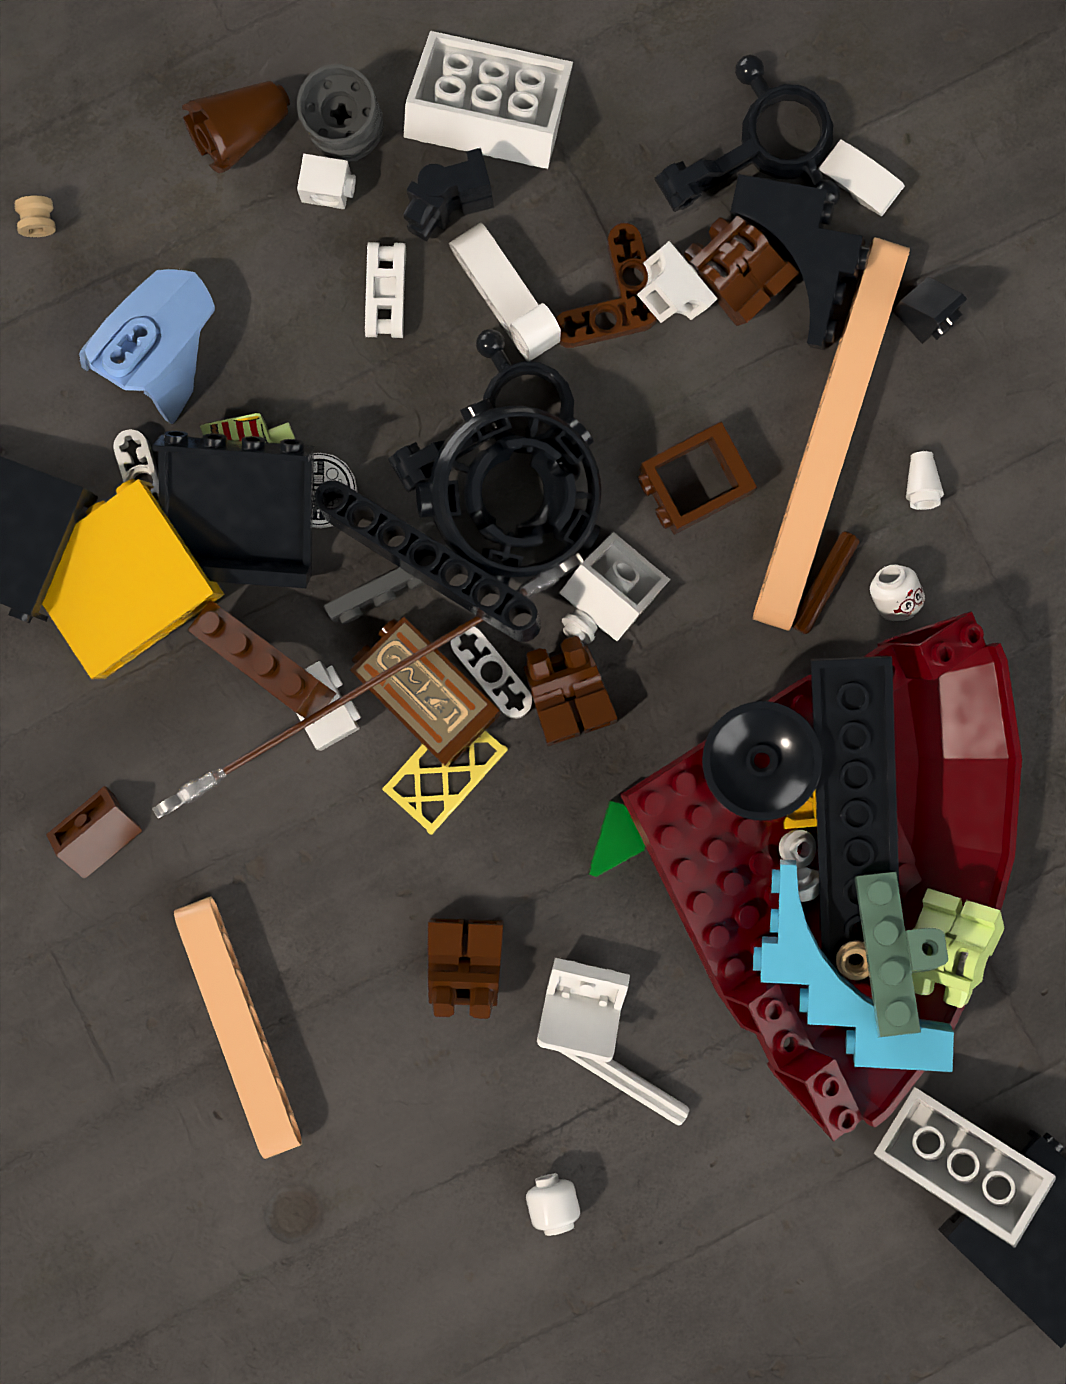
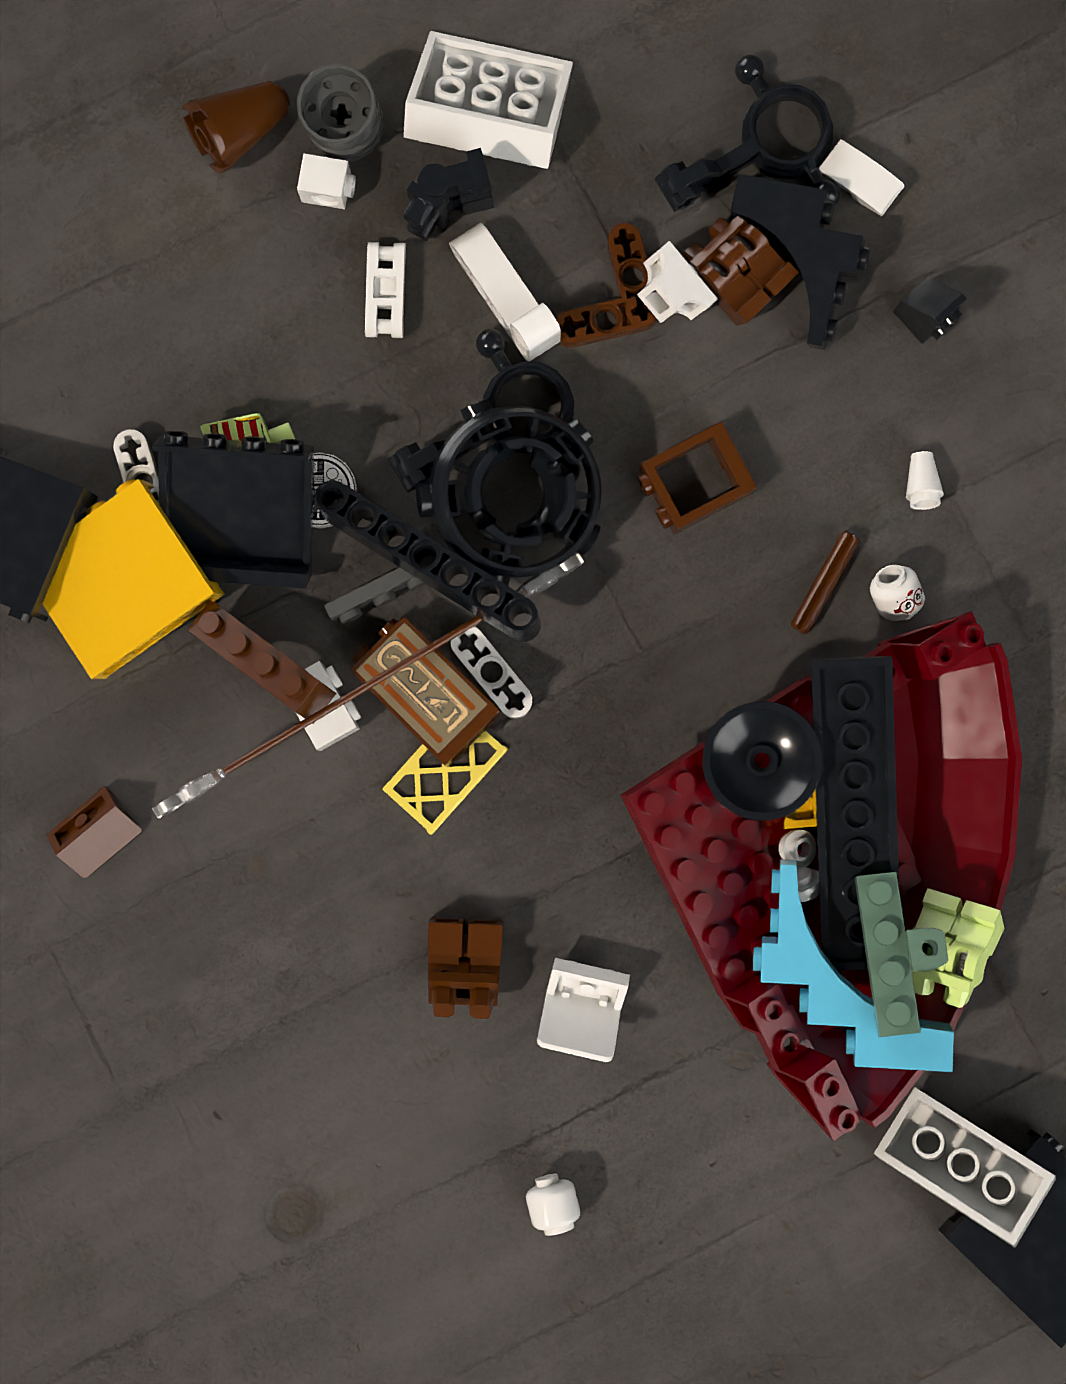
tan wheel [14,196,56,237] -> none
light blue piece [79,269,215,424] -> none
light nougat beam [174,896,302,1159] -> none
reddish brown hips [523,636,617,747] -> none
white axle [559,1051,689,1125] -> none
white slope [560,532,670,641] -> none
white plate [562,609,597,644] -> none
green slope [588,801,645,877] -> none
light nougat beam [753,237,910,631] -> none
tan plate [836,941,869,980] -> none

